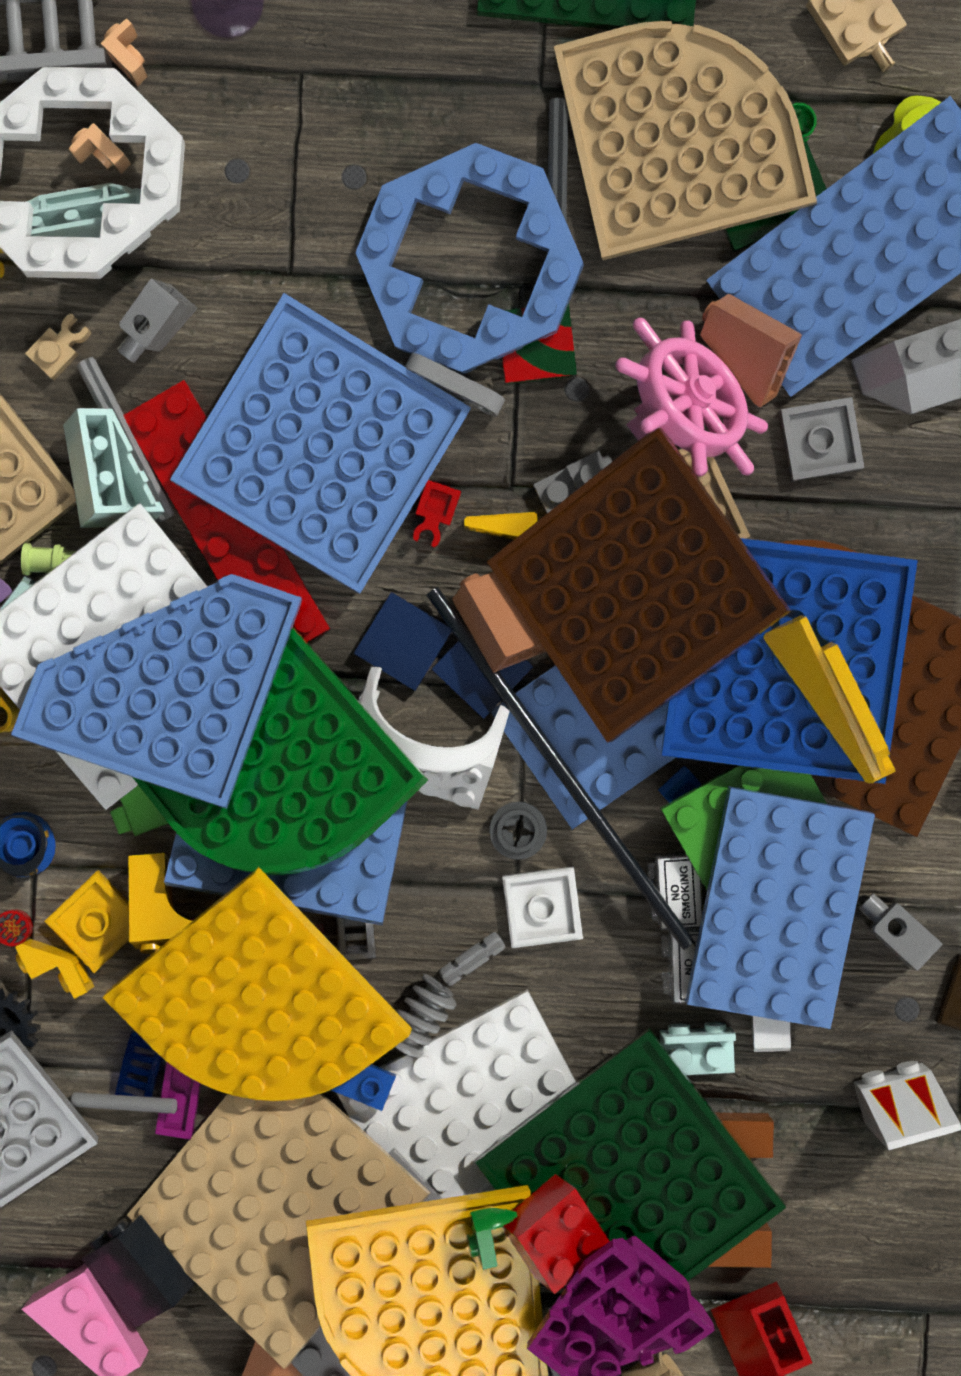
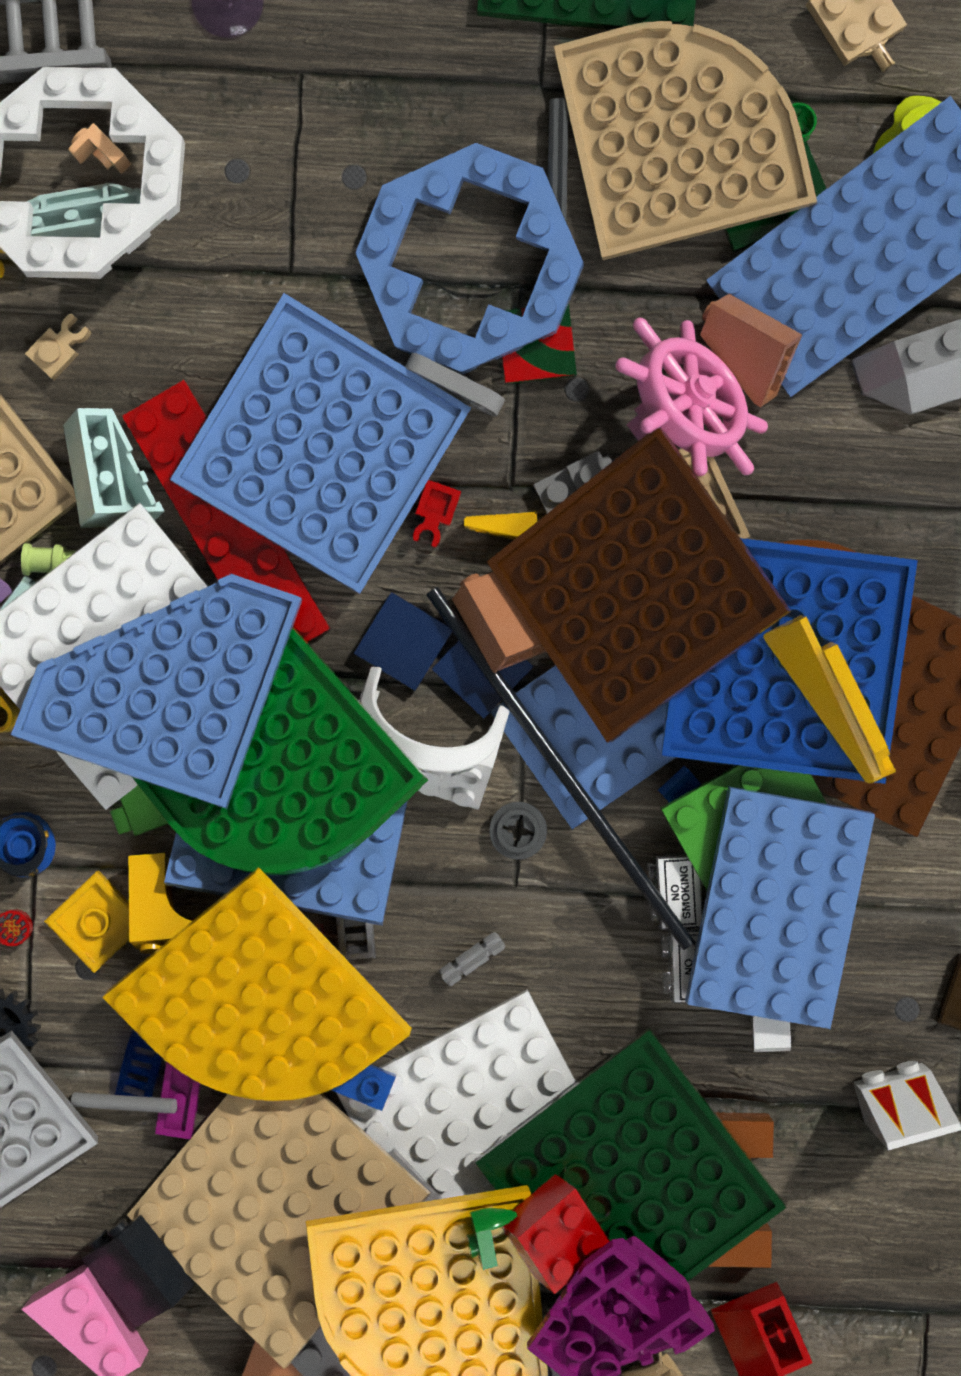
yellow slope [15,939,95,999] -> none
light grey axle [77,357,174,522] -> none
light nougat bracket [101,19,148,87] -> none
light grey torso [117,278,197,363] -> none
light grey piece [395,973,457,1058] -> none
white tile [502,866,583,948] -> none
light aqua bracket [659,1022,736,1075] -> none
light grey tile [779,397,864,482] -> none
light grey torso [858,893,943,971] -> none

